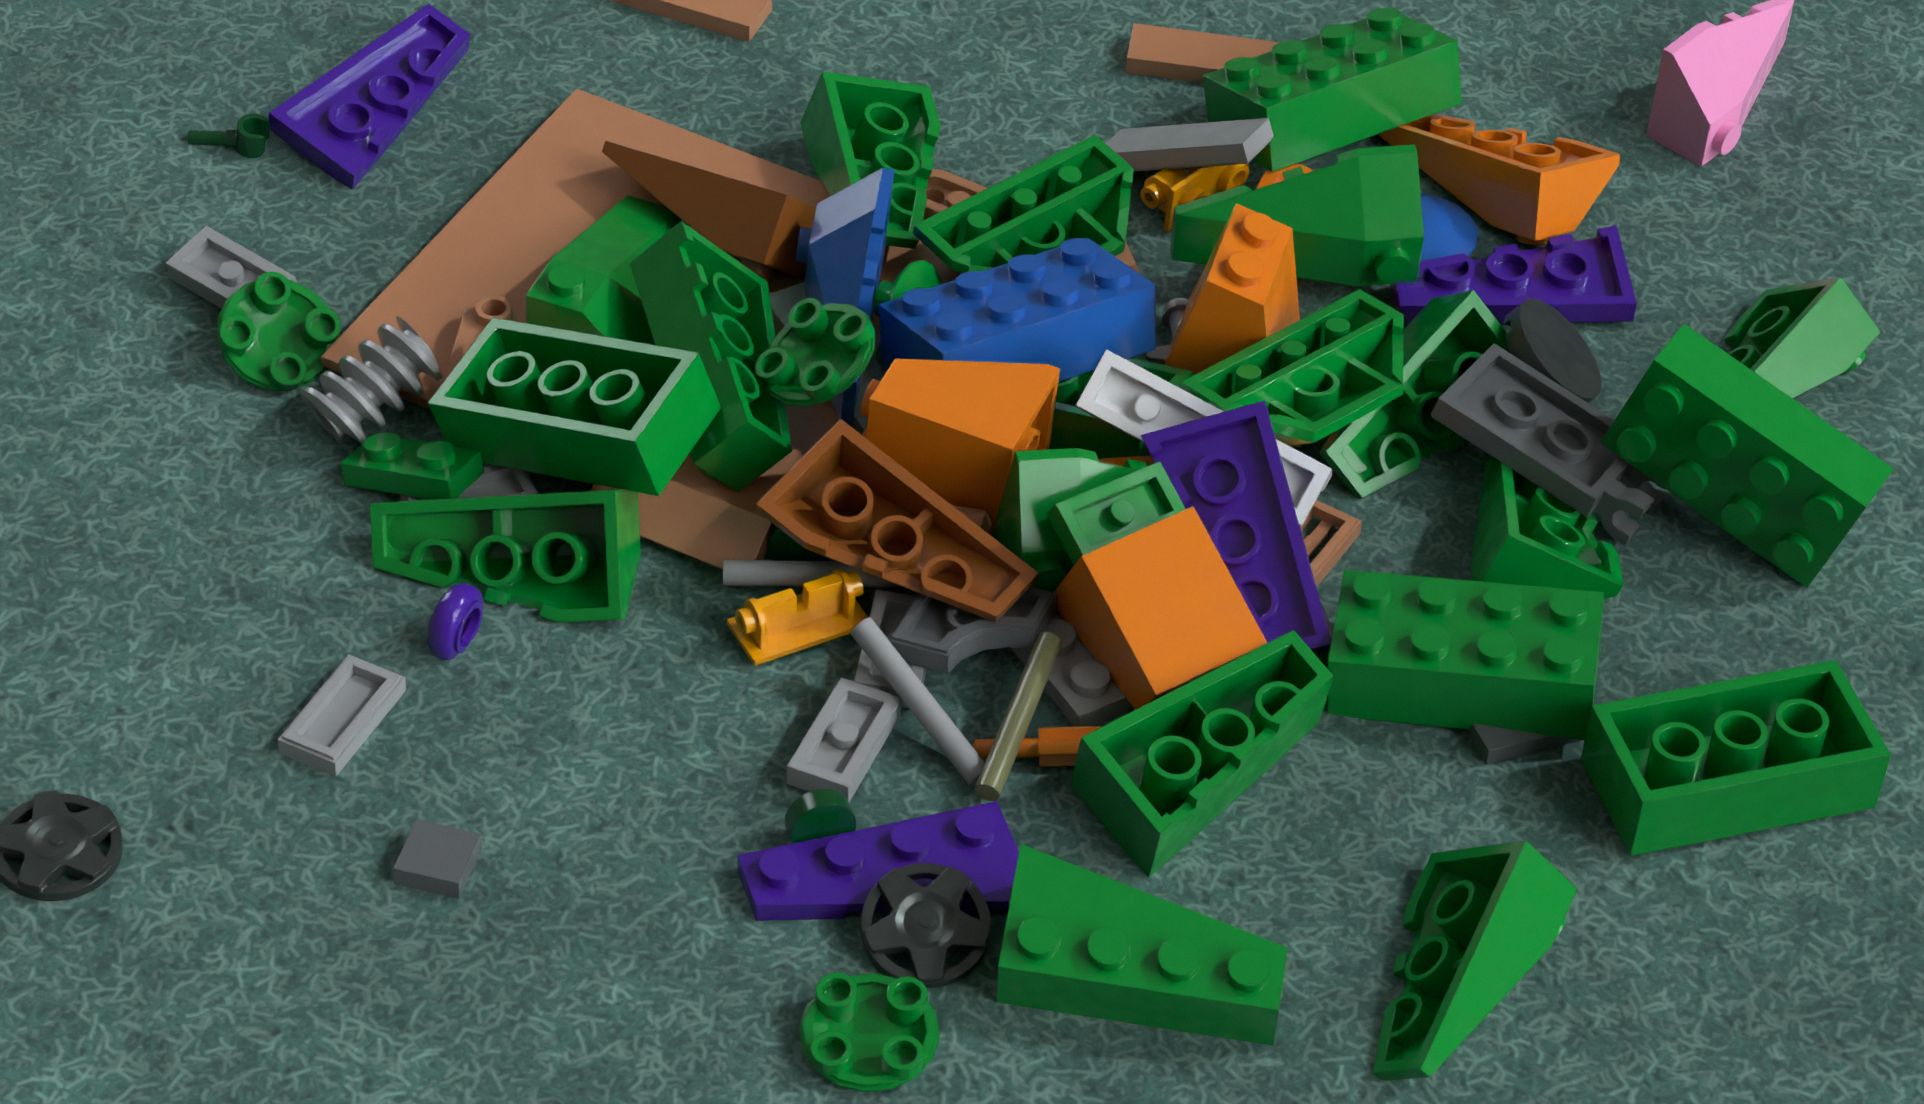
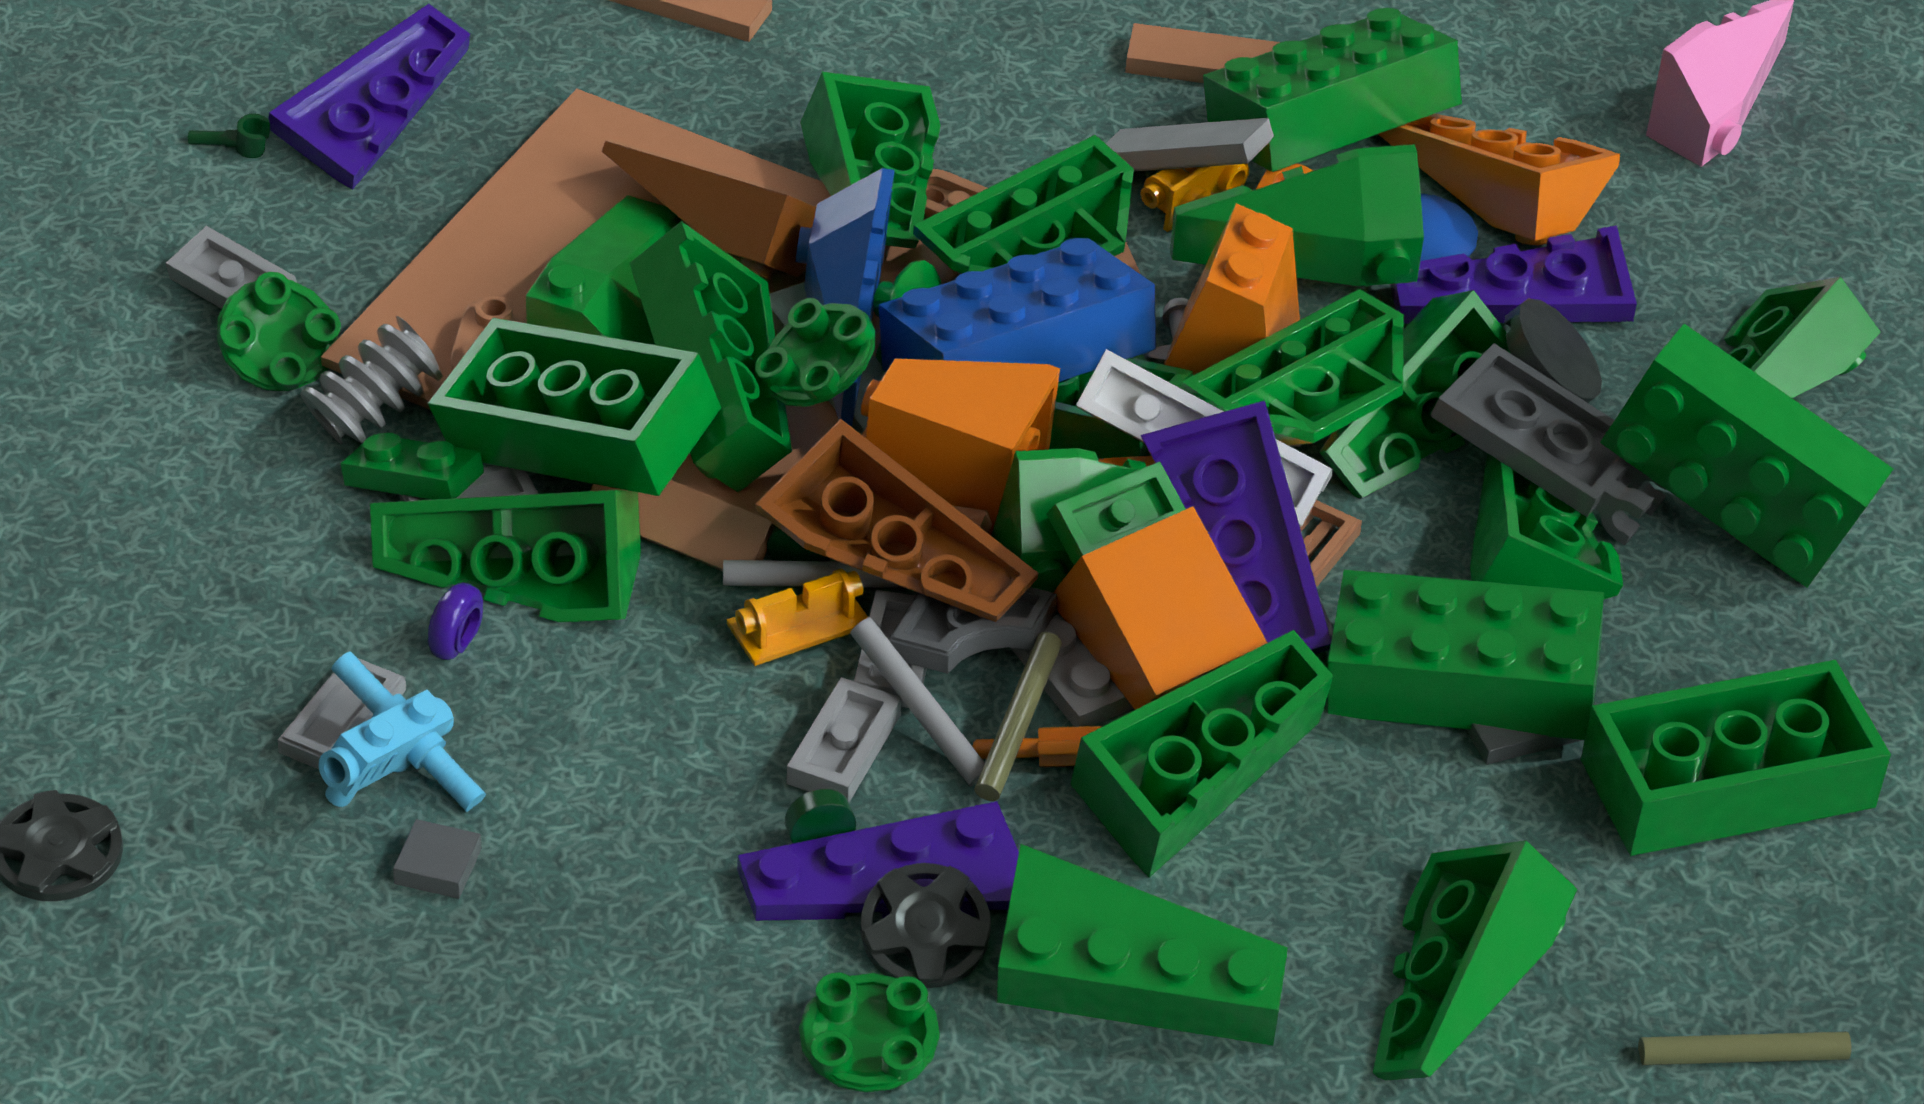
none -> medium azure piece [318,651,486,812]
none -> olive bar [1638,1031,1851,1065]

